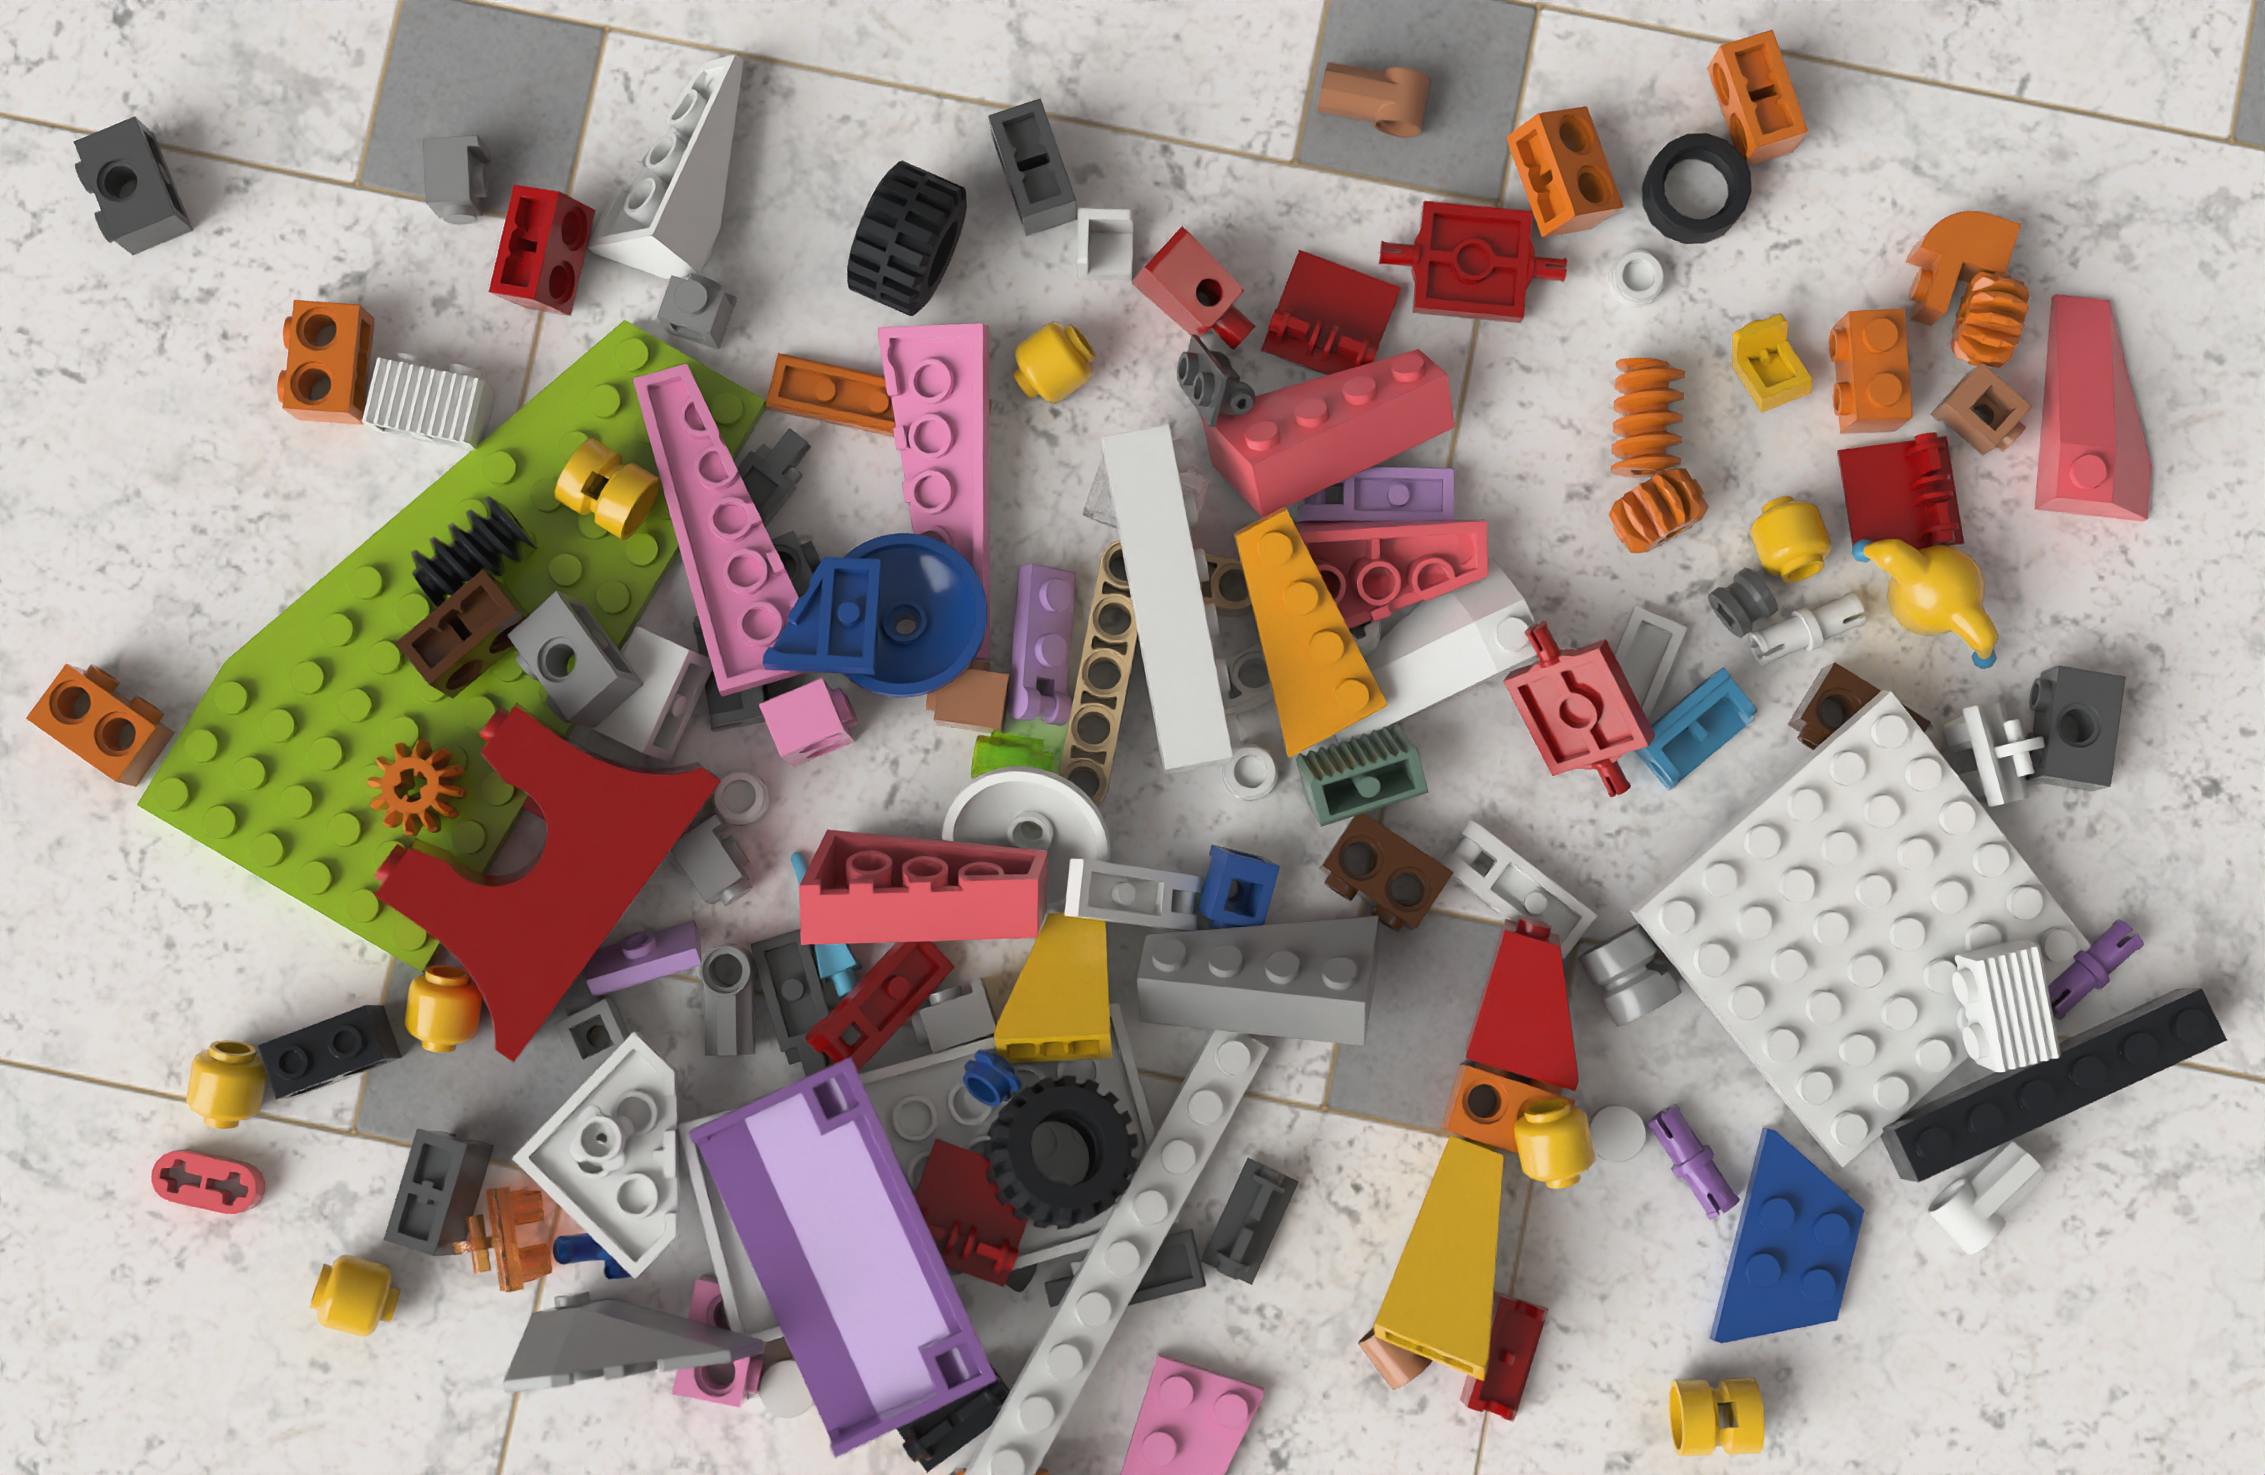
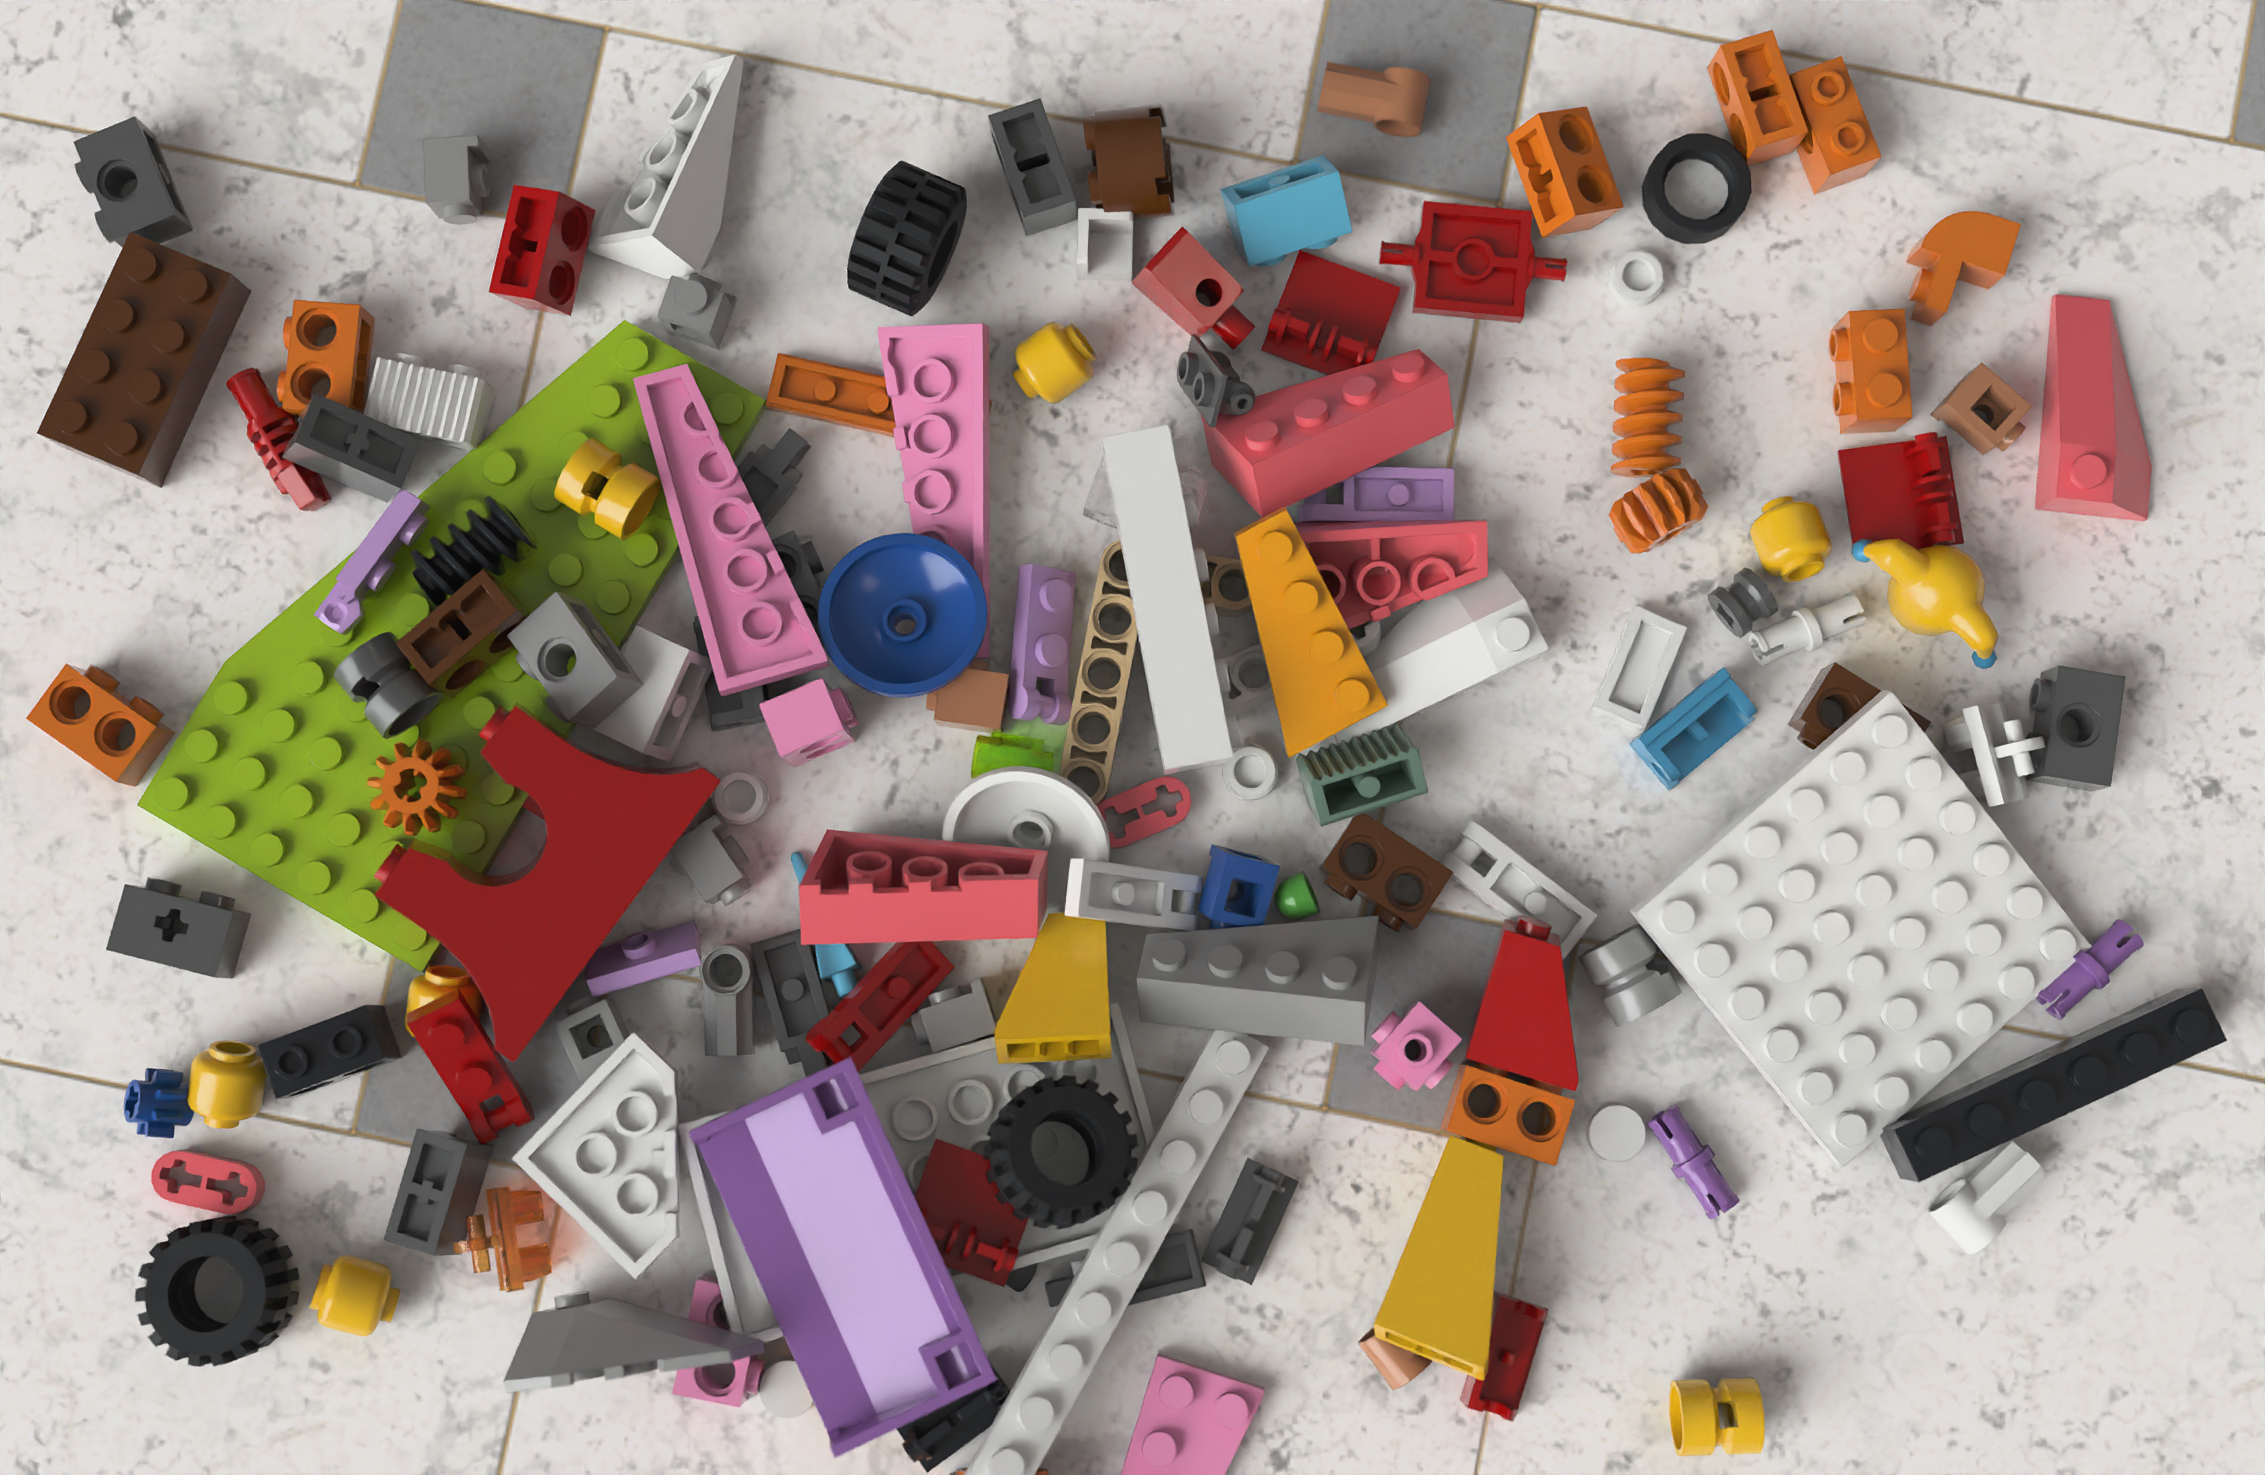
clear blue arm [552,1233,631,1280] -> none
white plate [569,1106,635,1171] -> none
blue wing [763,557,883,675] -> none
blue plate [963,1050,1022,1107] -> none
plate [1503,621,1656,797] -> none
yellow head [1514,1098,1595,1189] -> none
blue wing [1709,1128,1864,1343] -> none
yellow bracket [1732,313,1813,413] -> none
orange gear [1950,271,2030,368] -> none
white brick [1952,939,2061,1072] -> none
none -> reddish brown brick [37,232,251,488]
none -> dark grey brick [106,877,251,979]
none -> blue gear [124,1068,194,1139]
none -> black tyre [135,1216,300,1367]
none -> red hinge [226,368,332,512]
none -> dark grey hinge [282,393,421,503]
none -> lavender hinge [314,489,431,635]
none -> dark grey wheel [334,632,443,739]
none -> red plate [407,988,535,1144]
none -> reddish brown brick [1083,104,1175,220]
none -> coral beam [1097,776,1191,849]
none -> medium azure brick [1220,155,1353,267]
none -> bright green hinge [1275,871,1320,920]
none -> bright pink brick [1370,1001,1462,1091]
none -> orange brick [1789,56,1882,194]

